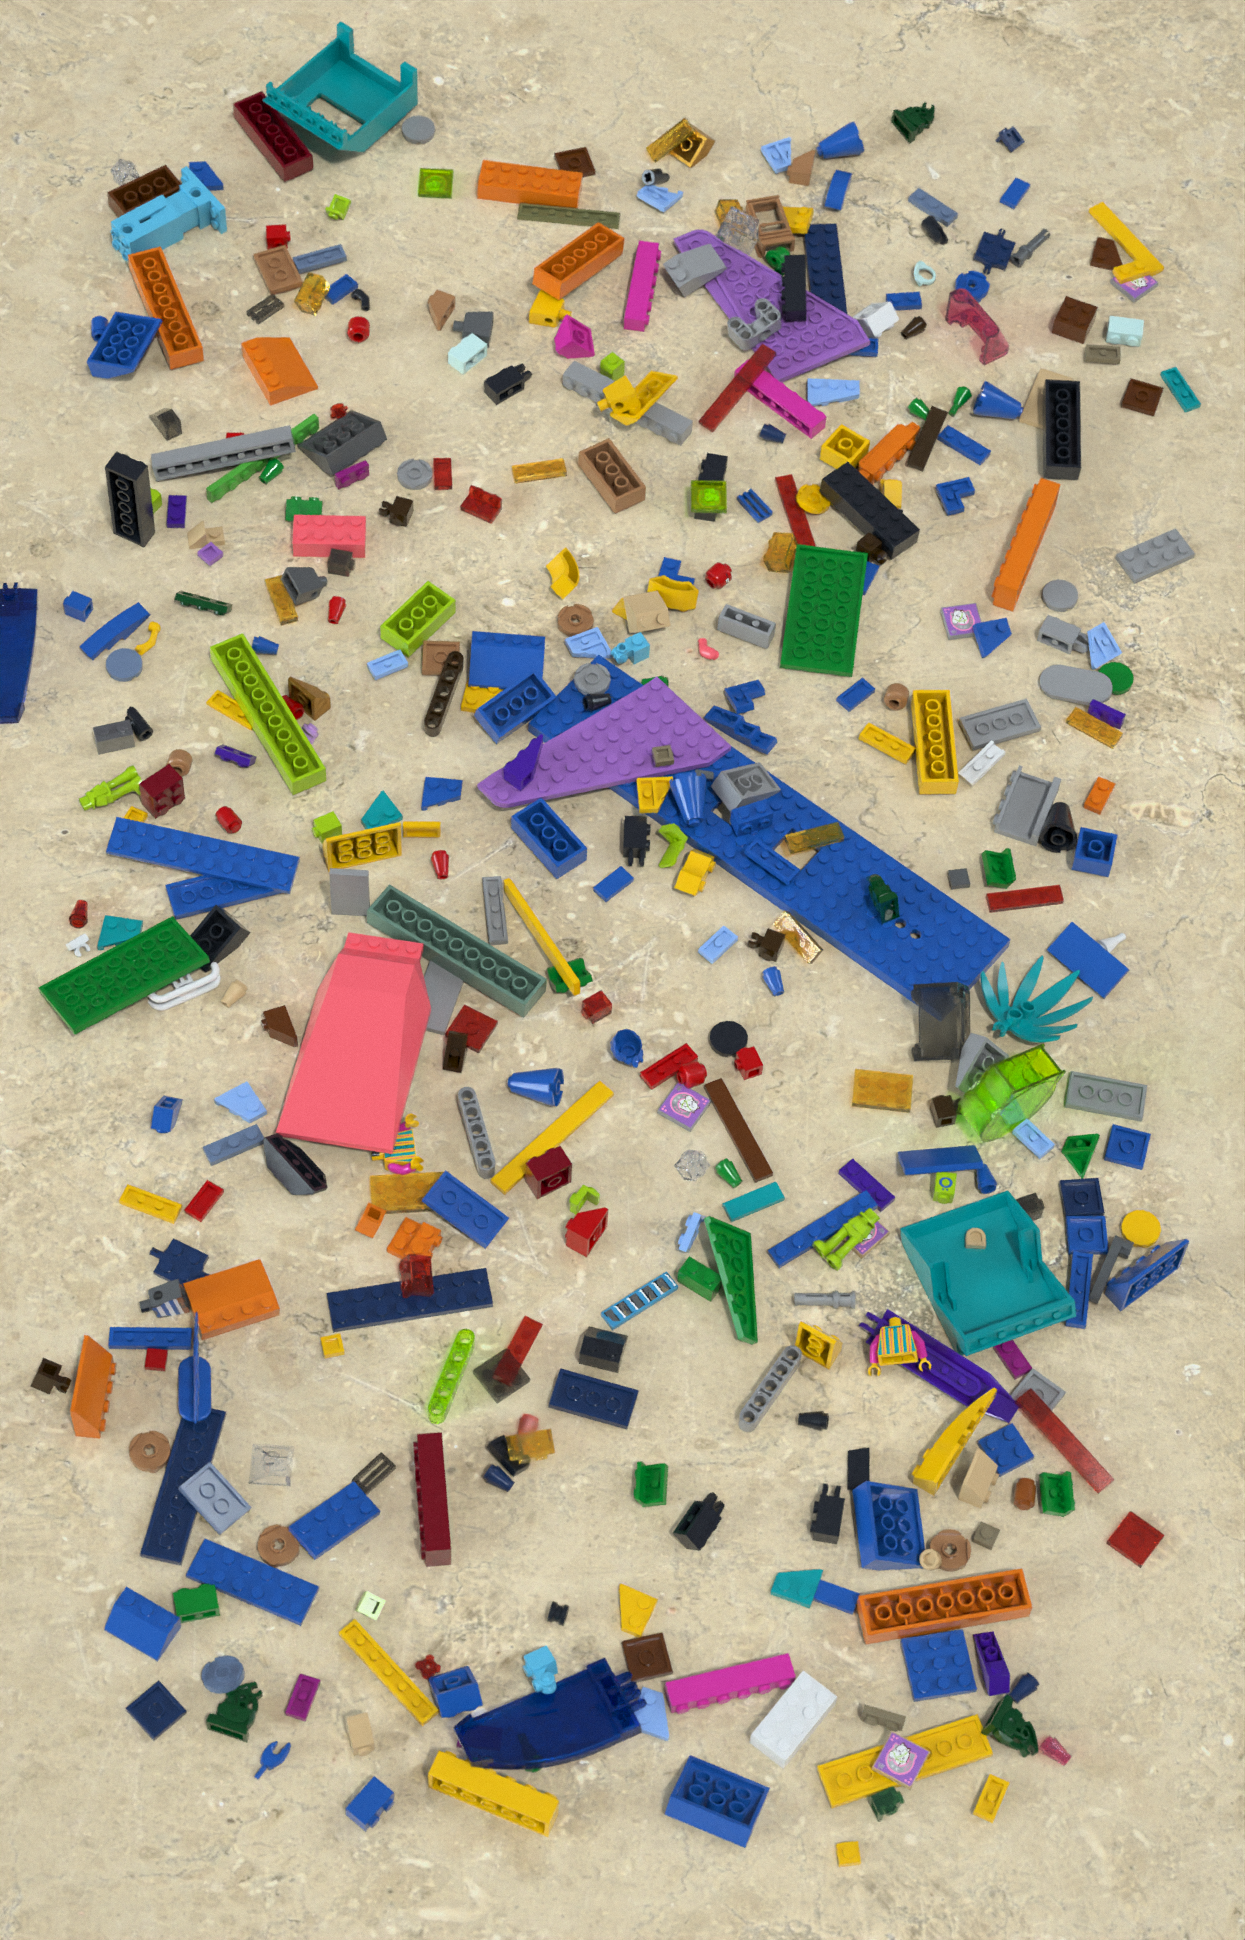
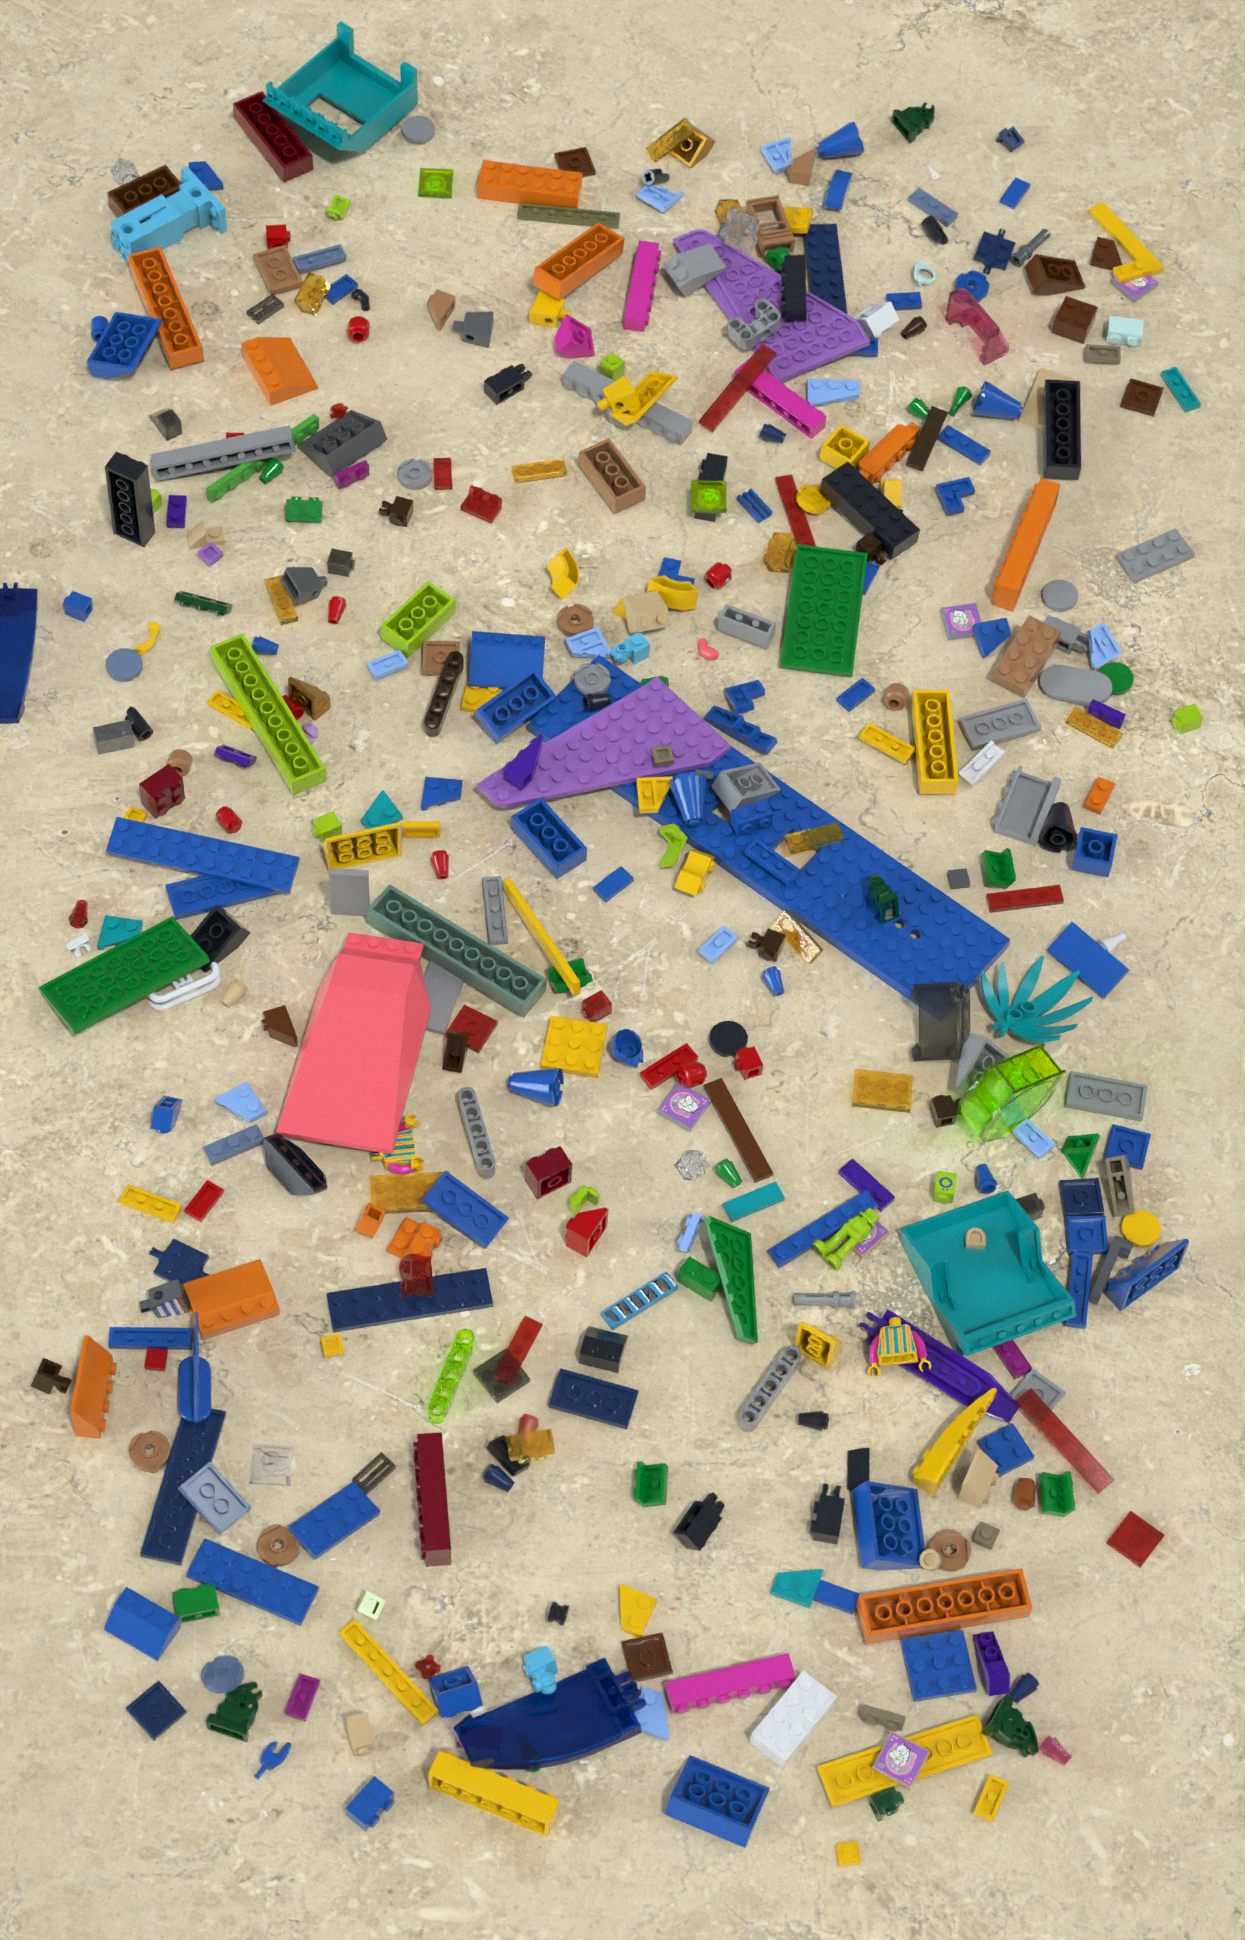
blue slope [79,602,151,660] -> none
lime piece [79,765,142,811] -> none
coral brick [293,515,366,558] -> none
light aqua brick [448,333,487,375] -> none
yellow tile [490,1081,614,1195] -> none
black hinge [623,816,651,867] -> none
blue tile [898,1145,983,1175] -> none
none -> yellow plate [541,1015,608,1078]
none -> medium nougat brick [992,615,1061,698]
none -> reddish brown slope [1024,254,1085,296]
none -> dark tan slope [1105,1155,1135,1217]
none -> lime brick [1172,704,1203,734]

